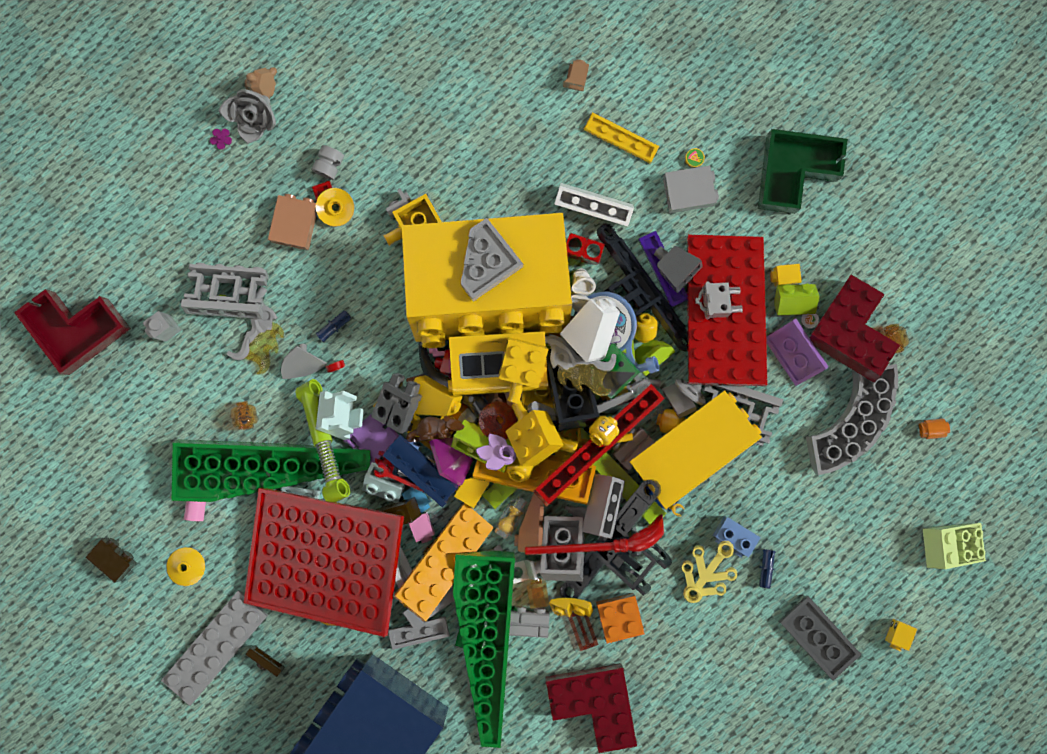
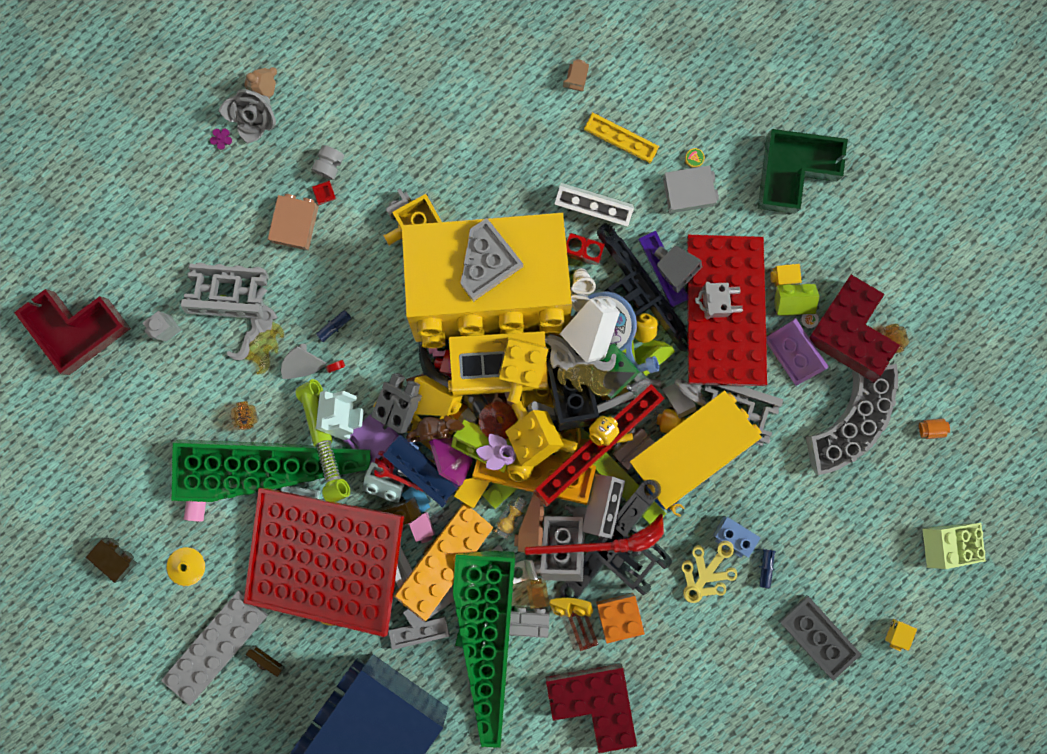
yellow dish [316,188,354,226] -> none

